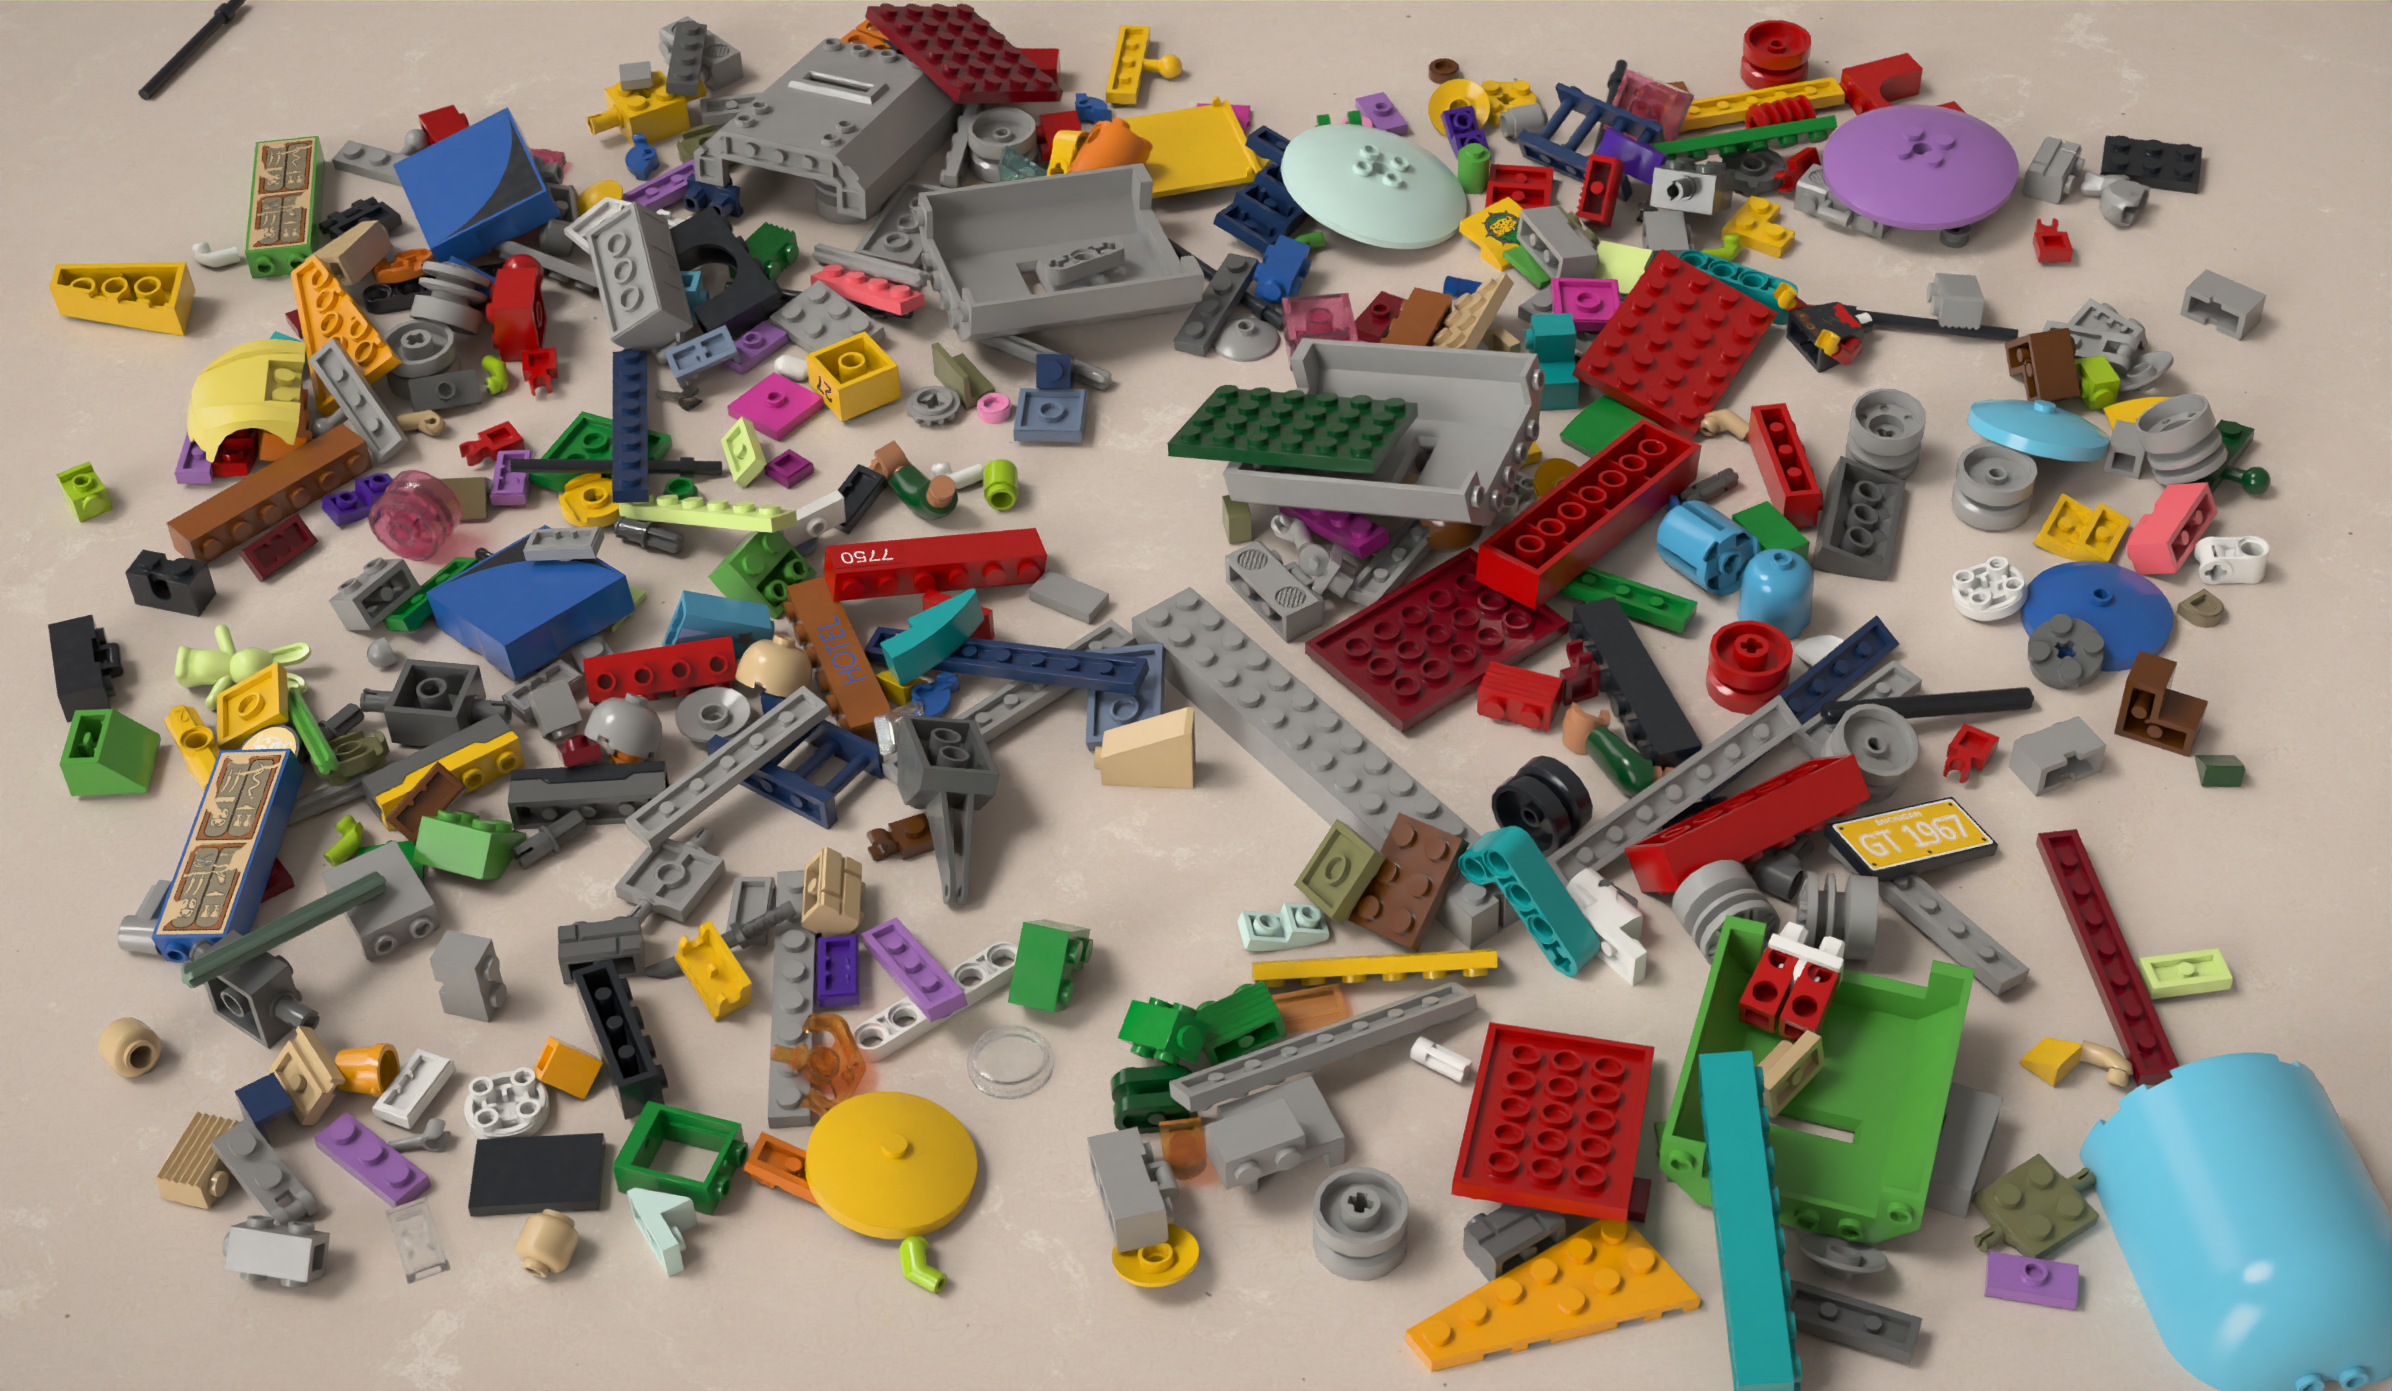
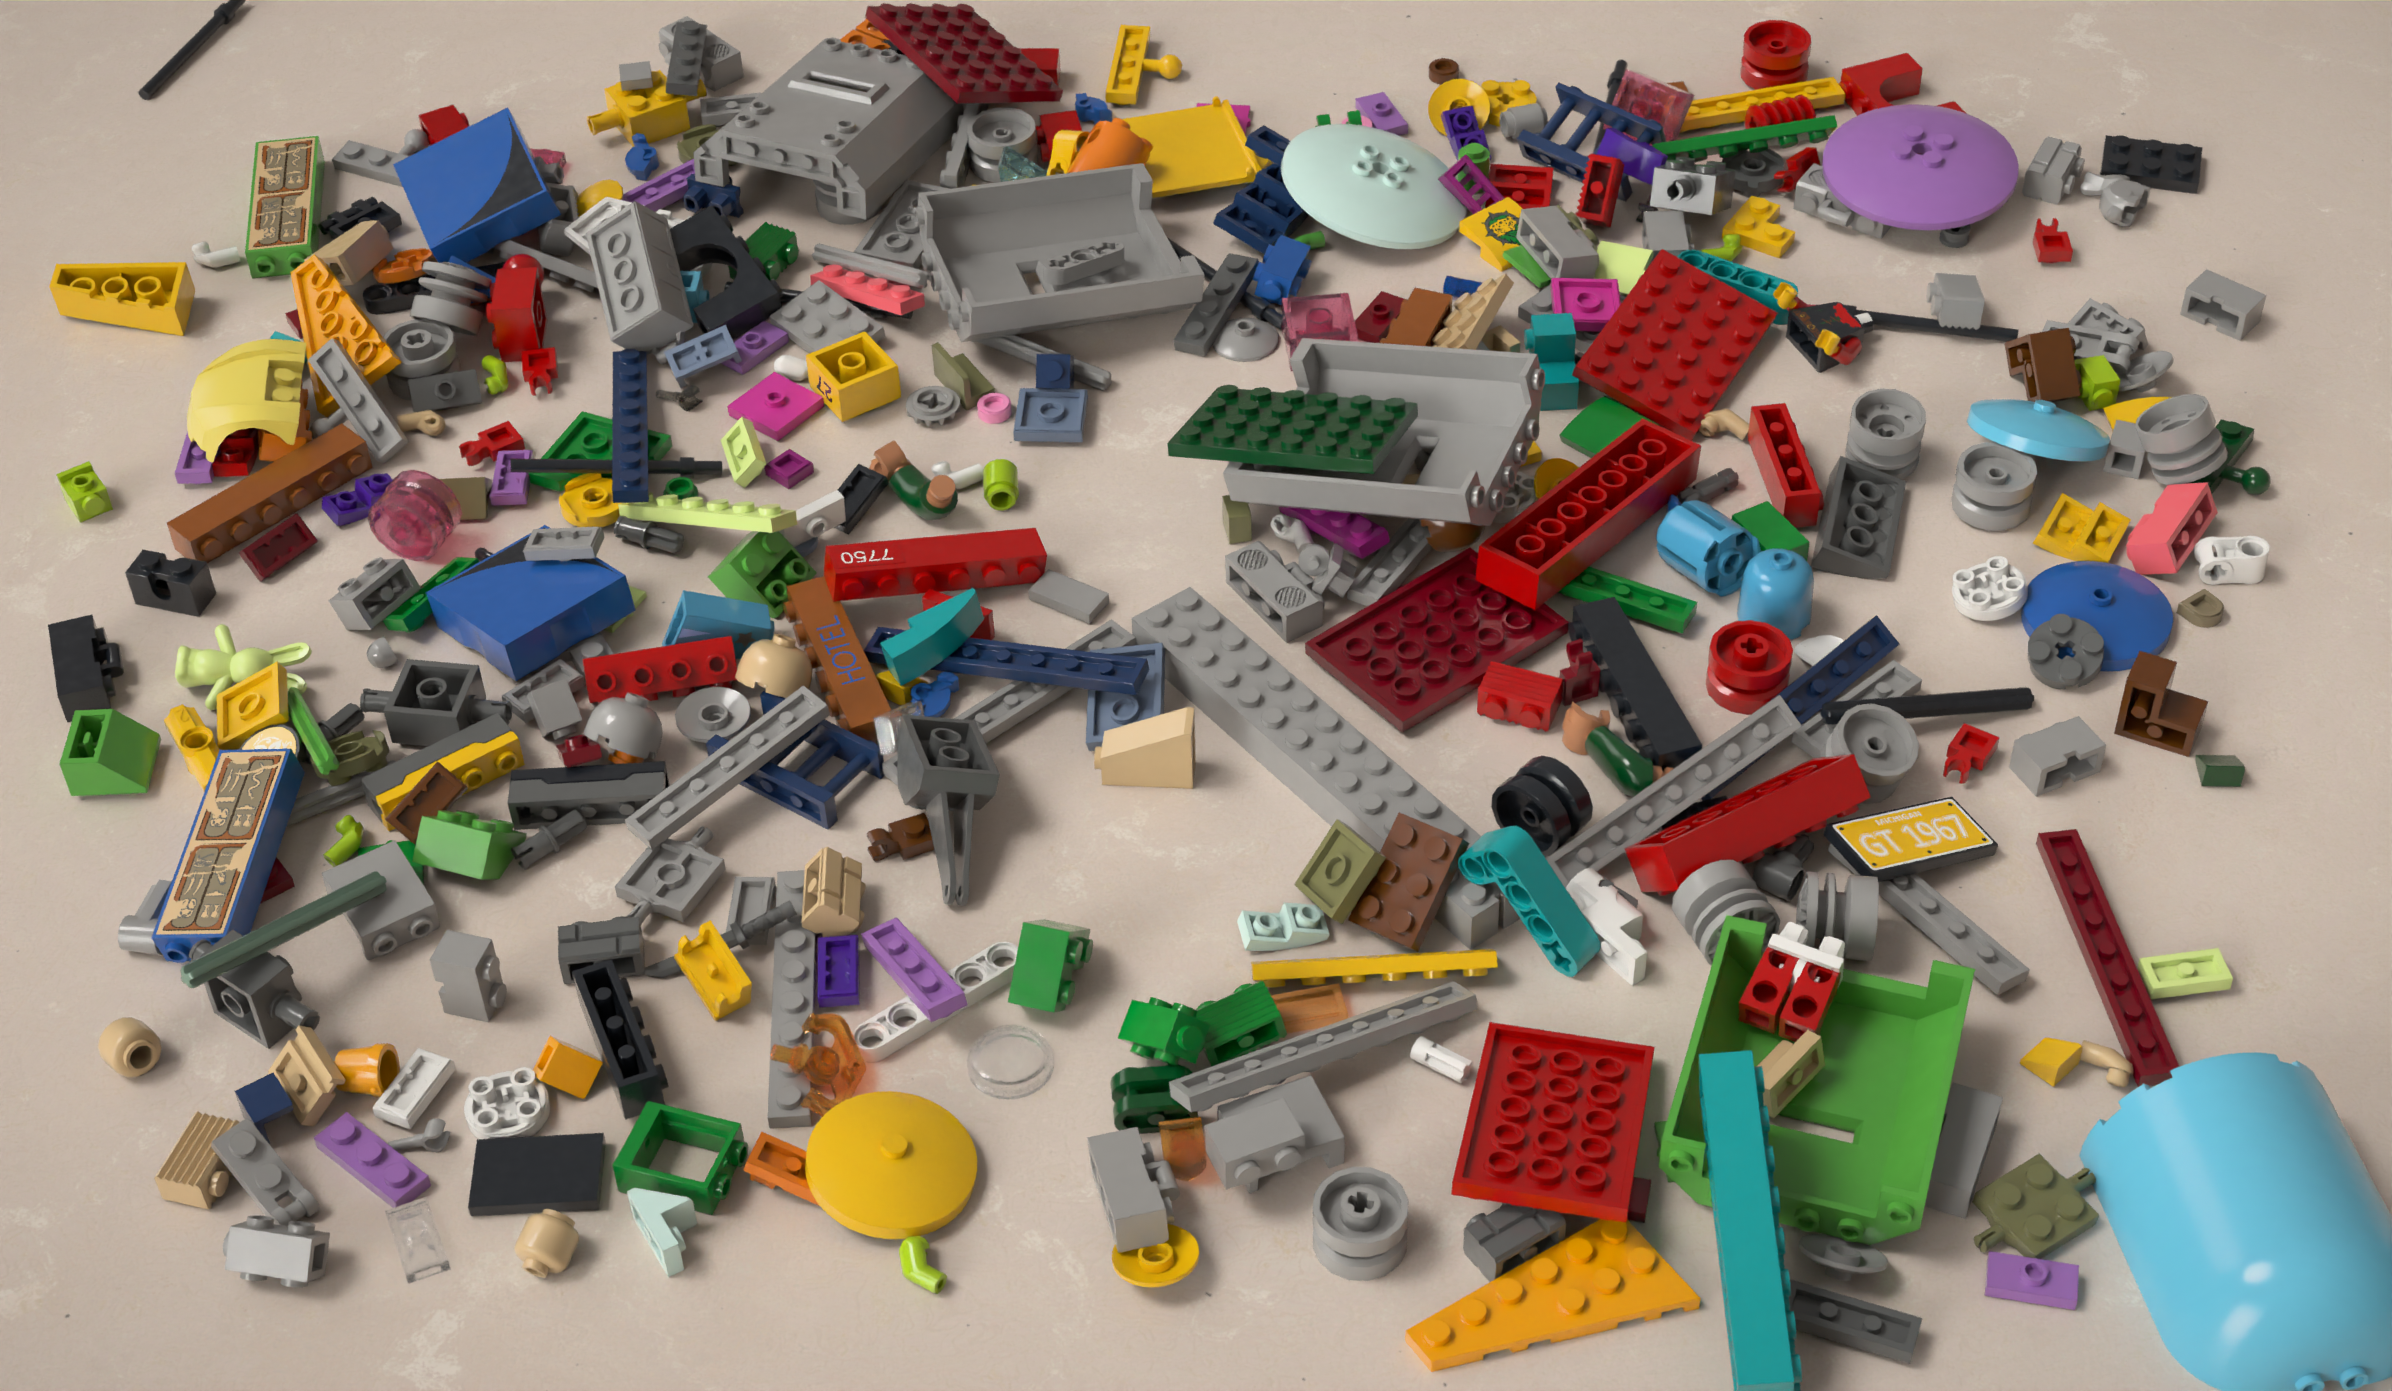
none -> magenta slope [1438,155,1505,214]

